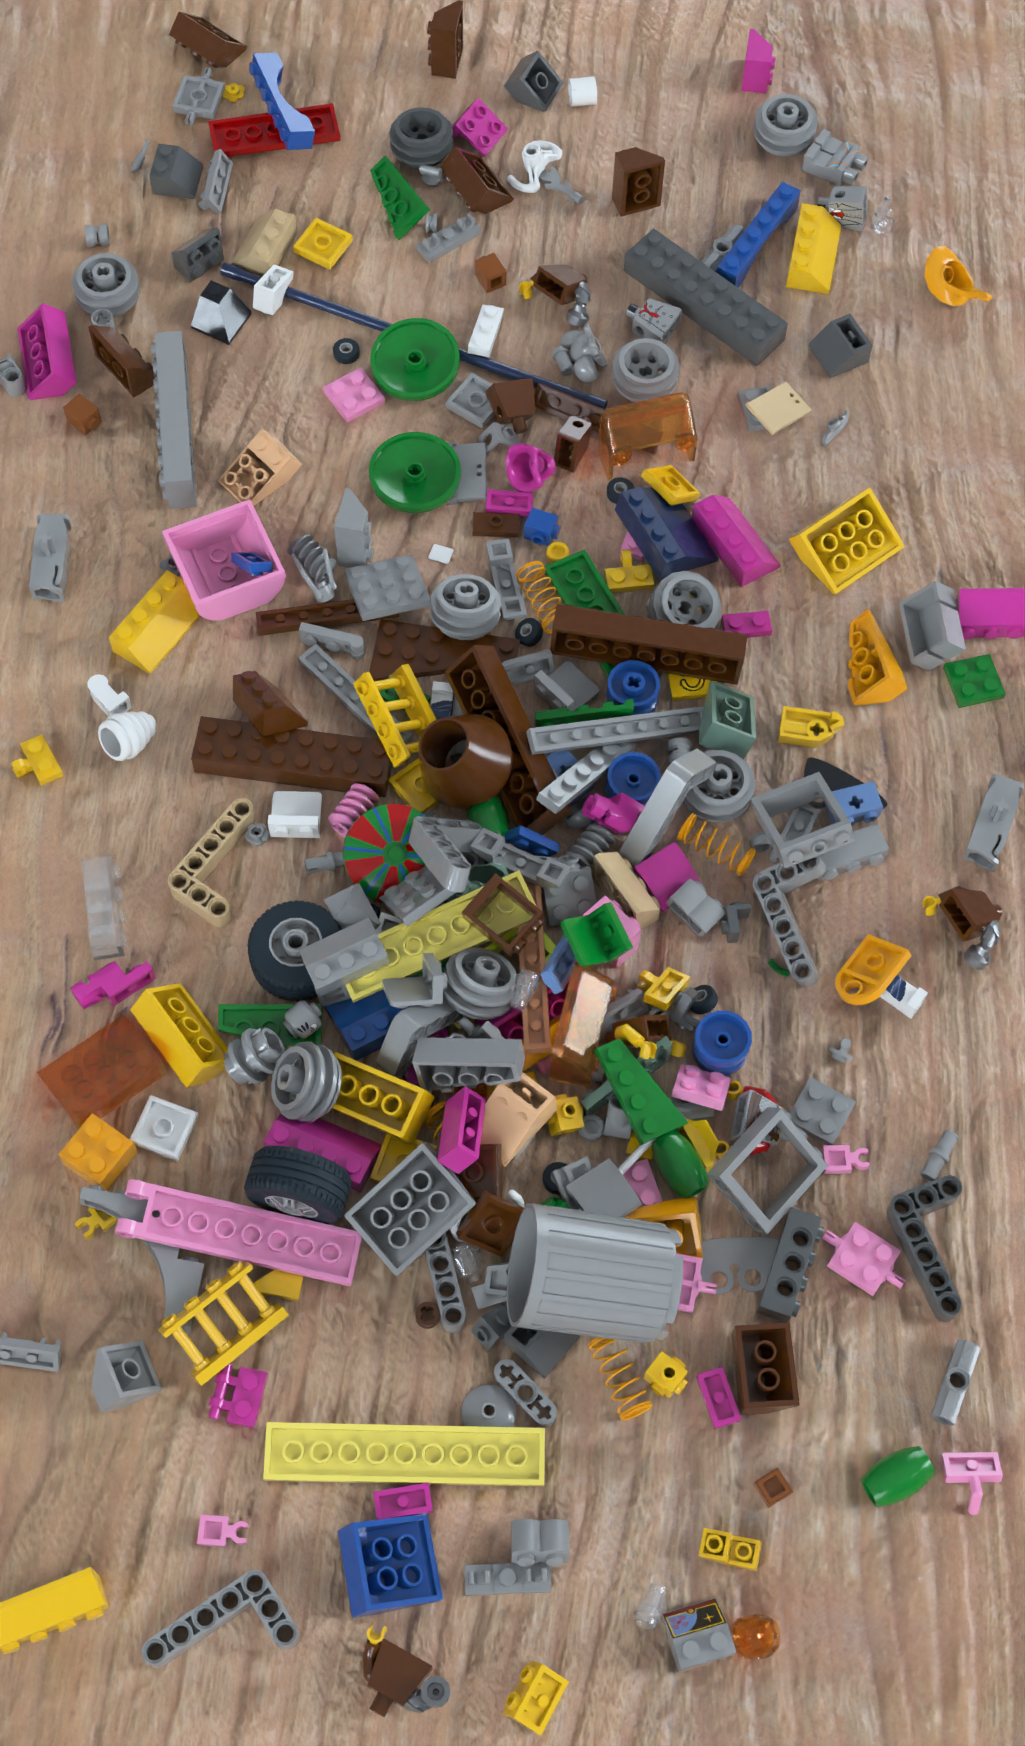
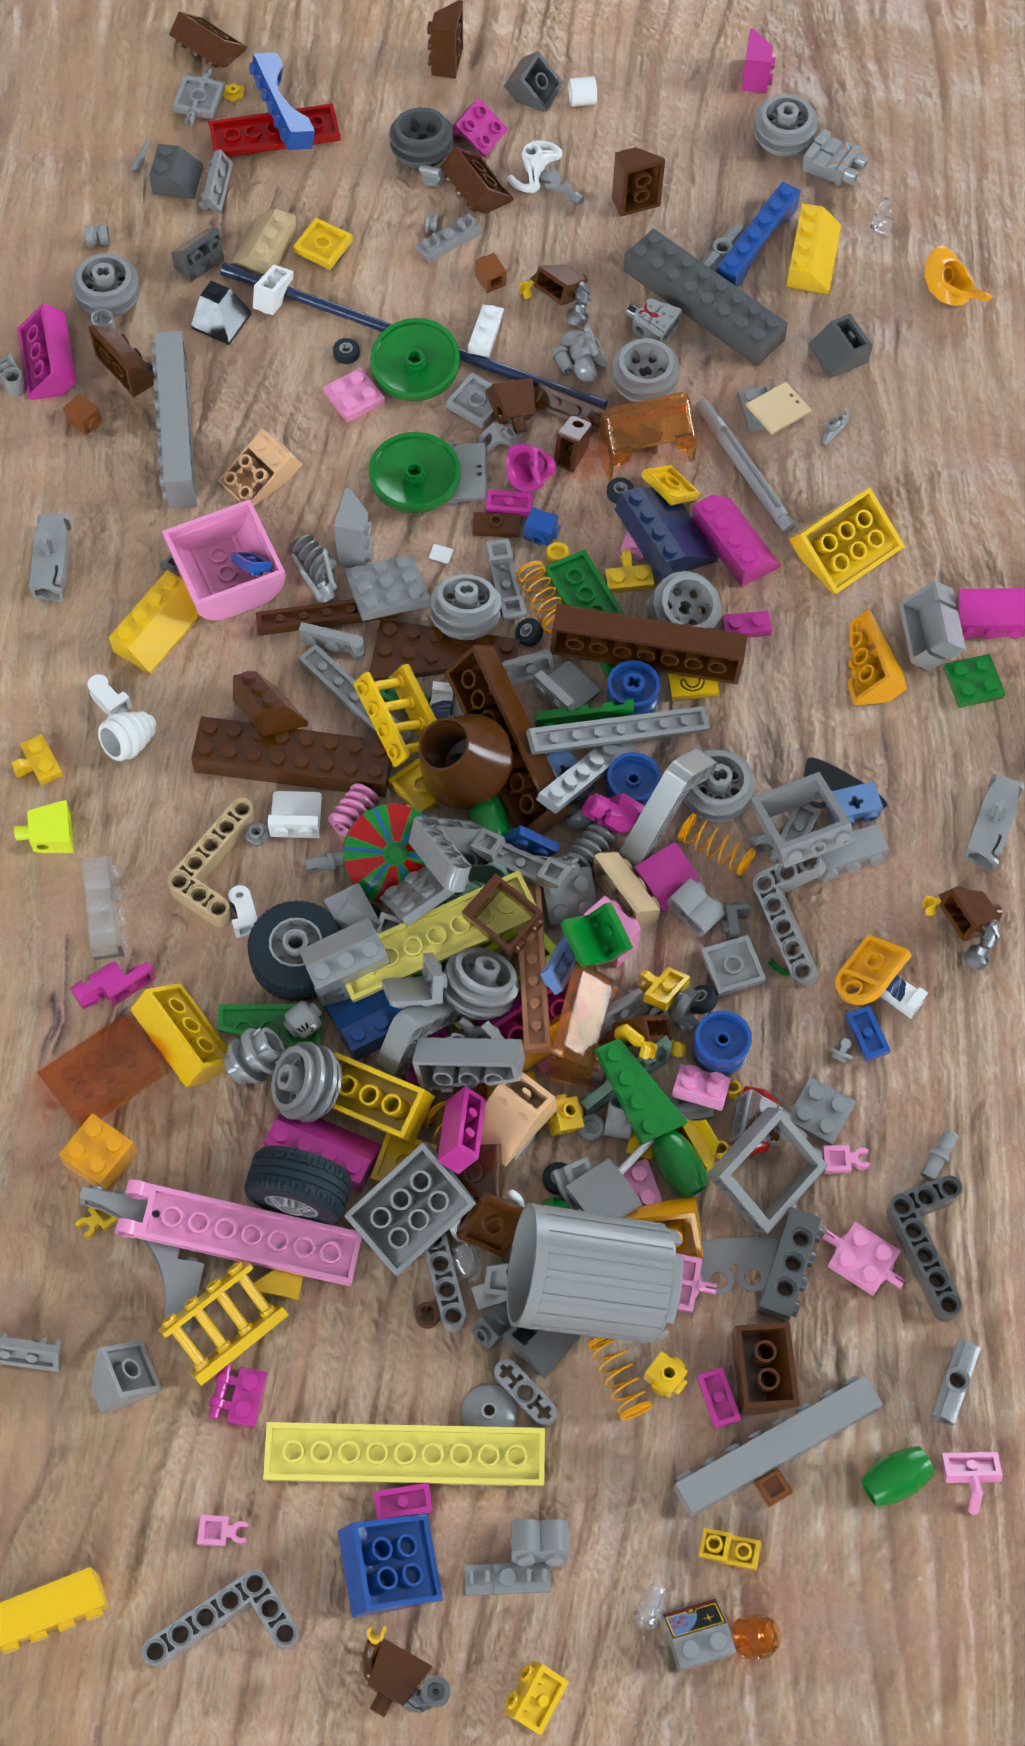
white tile [130,1095,199,1162] -> none
green wing [370,155,430,240] -> none
clear cone [510,969,540,1010] -> none
light grey wheel [668,738,692,766] -> none
sand green slope [699,680,756,760] -> none
yellow piece [777,706,844,748] -> none
light grey torso [817,186,868,232] -> none
none -> neon yellow torso [14,800,74,853]
none -> white leg [228,885,258,938]
none -> light grey brick [673,1376,883,1518]
none -> light grey piece [696,399,796,533]
none -> light grey plate [700,935,766,997]
none -> blue plate [845,1005,891,1062]

